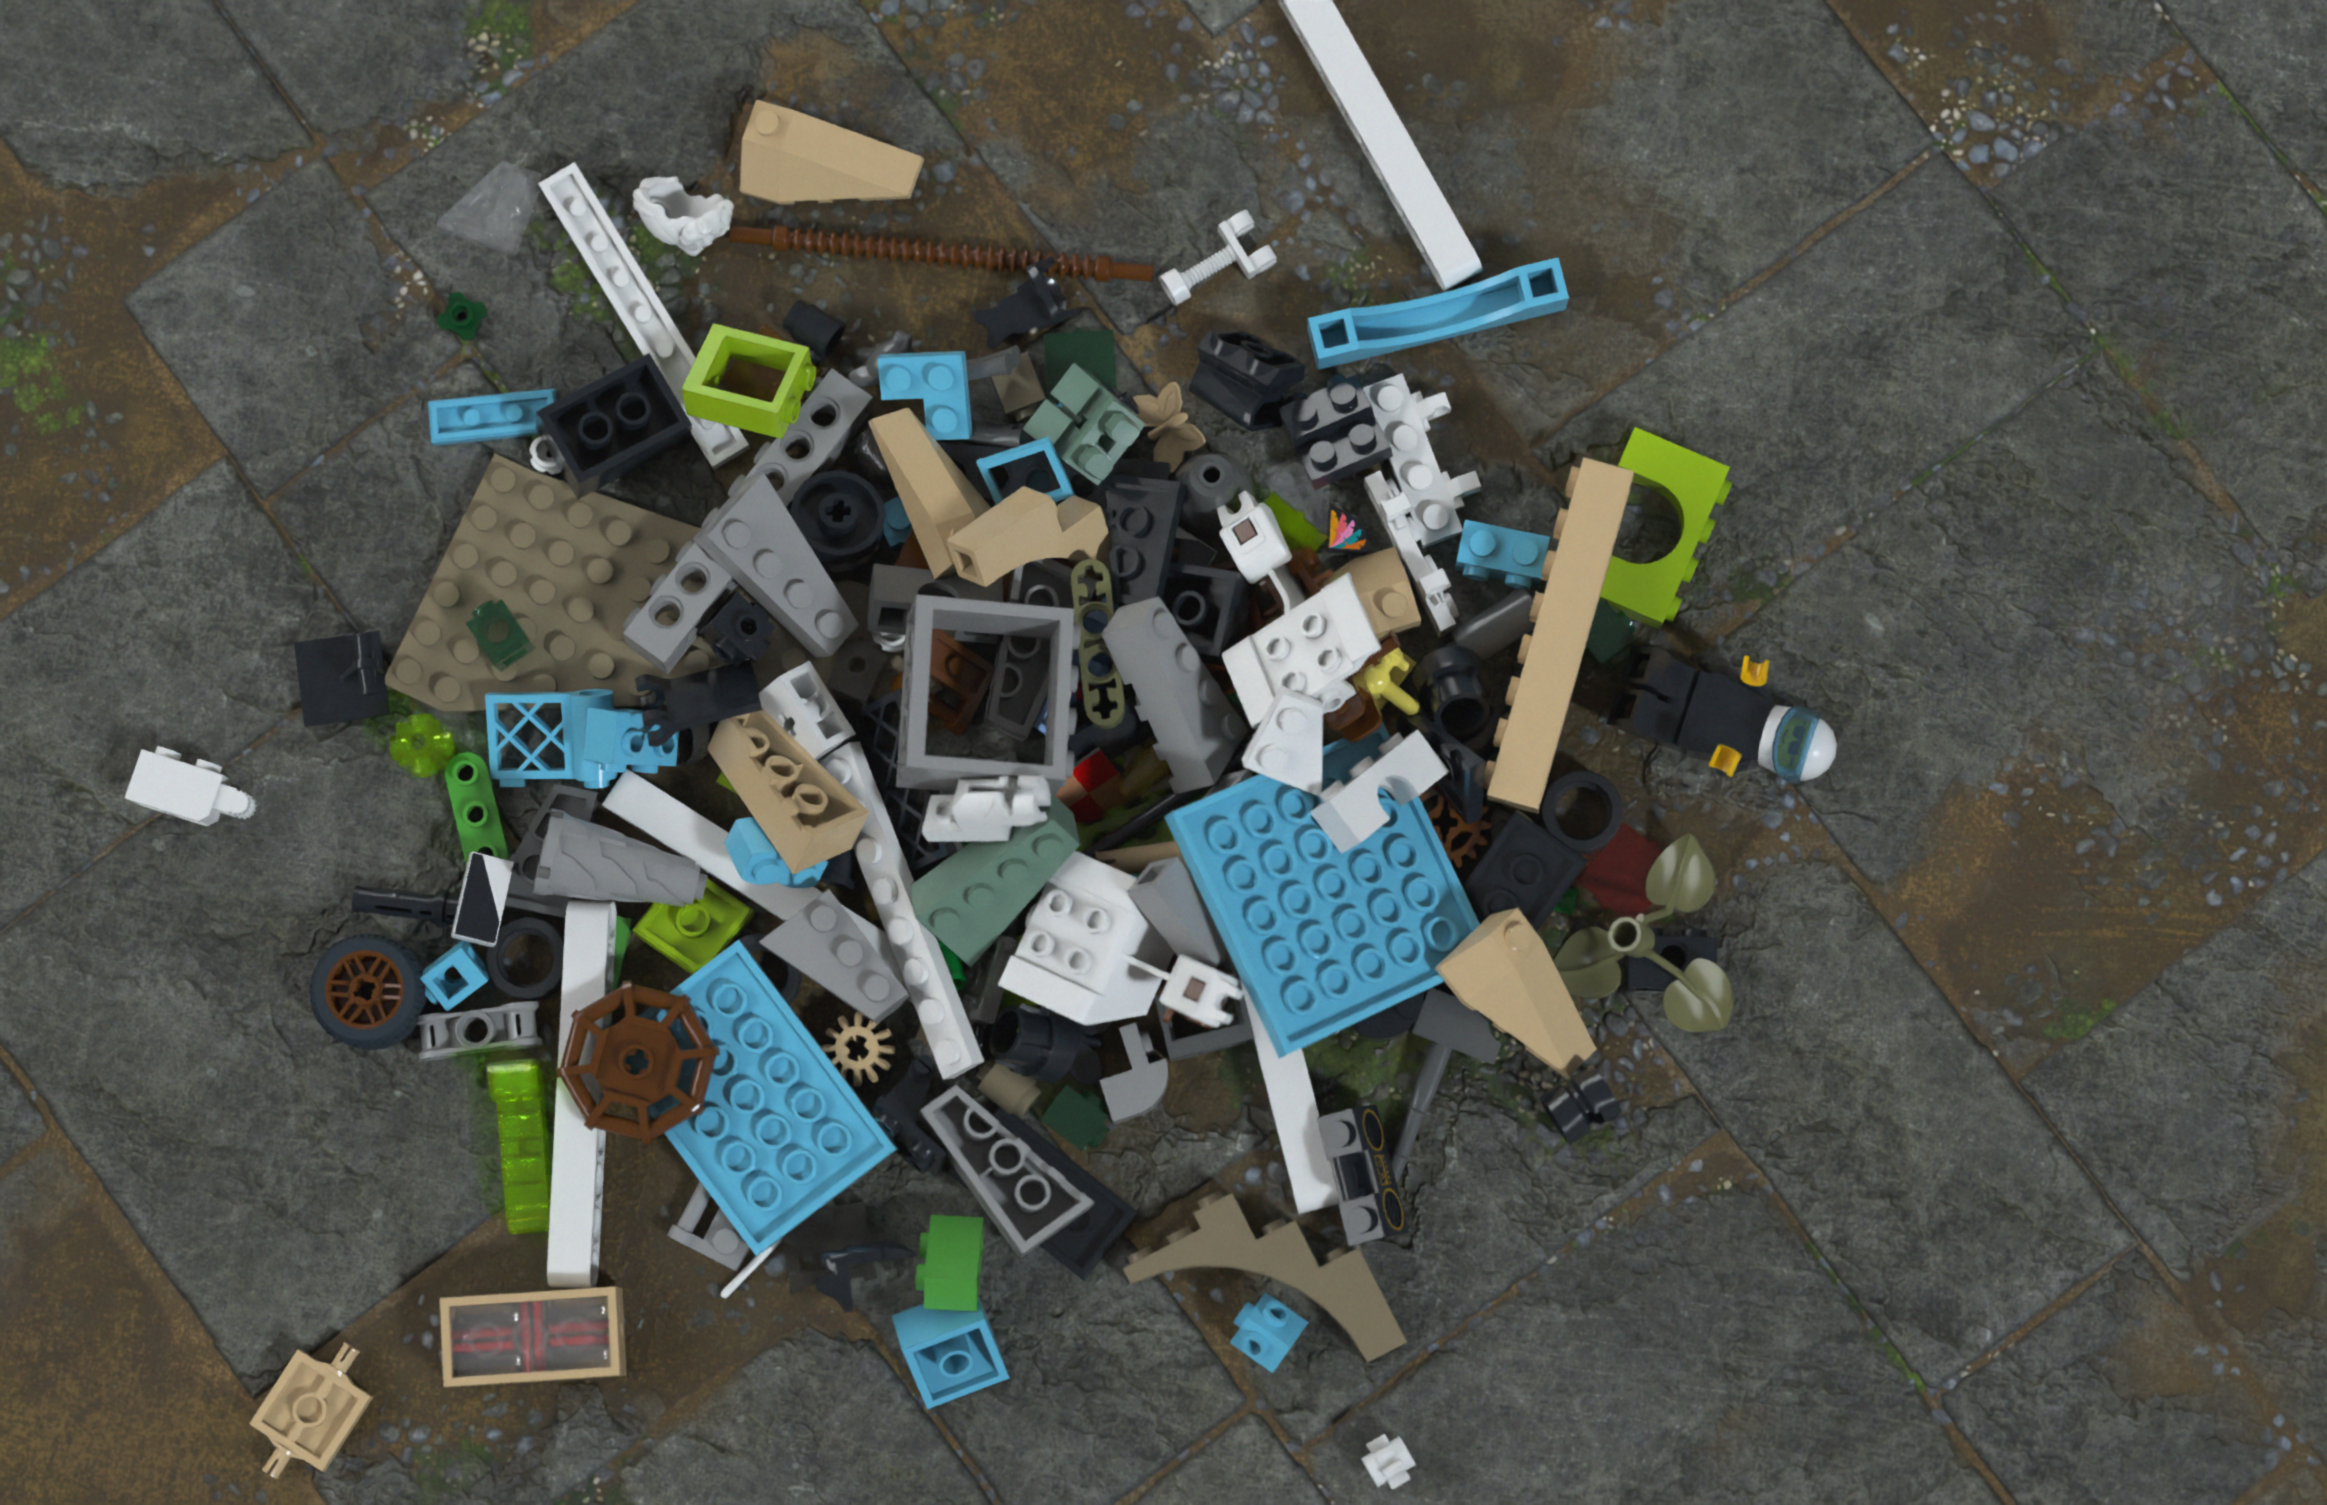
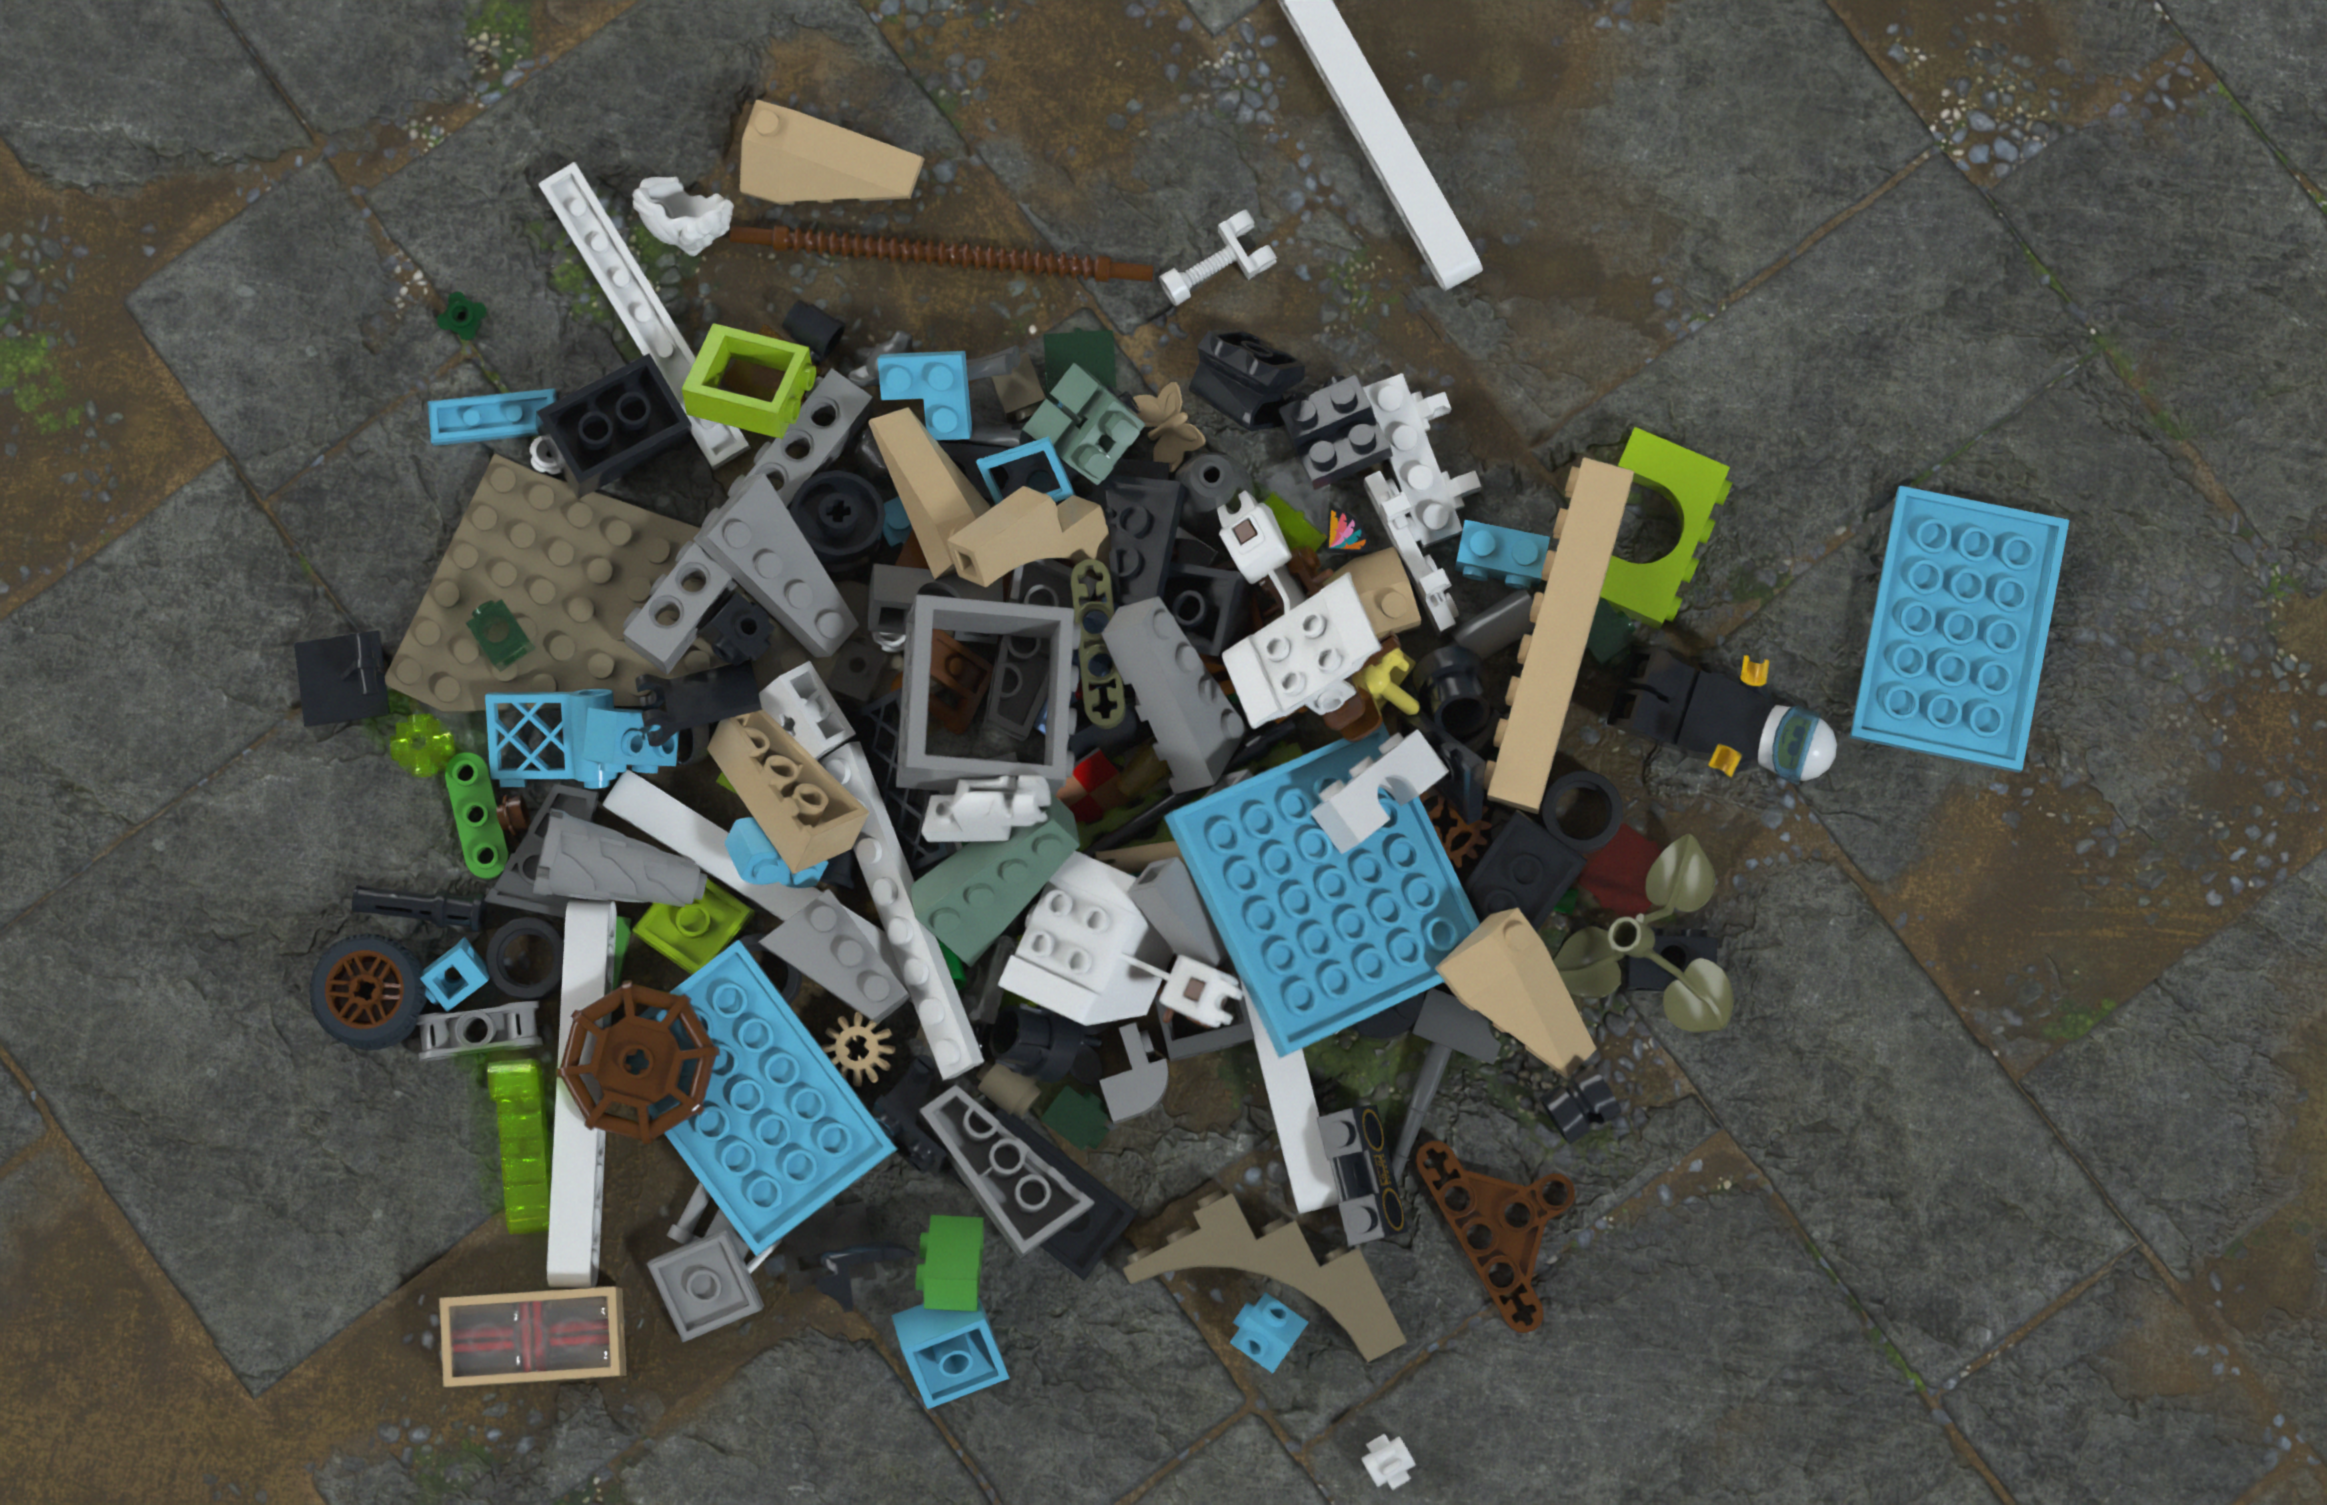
white hinge [125,746,257,827] -> none
tan plate [249,1342,373,1479] -> none
clear wing [436,161,544,256] -> none
black tile [451,851,514,948] -> none
black hair [972,256,1081,350] -> none
white wing [1241,686,1323,796] -> none
medium azure arch [1307,257,1569,370] -> none
none -> reddish brown plate [496,795,531,836]
none -> light grey tile [647,1227,764,1342]
none -> reddish brown beam [1415,1141,1575,1333]
none -> medium azure plate [1849,486,2069,773]

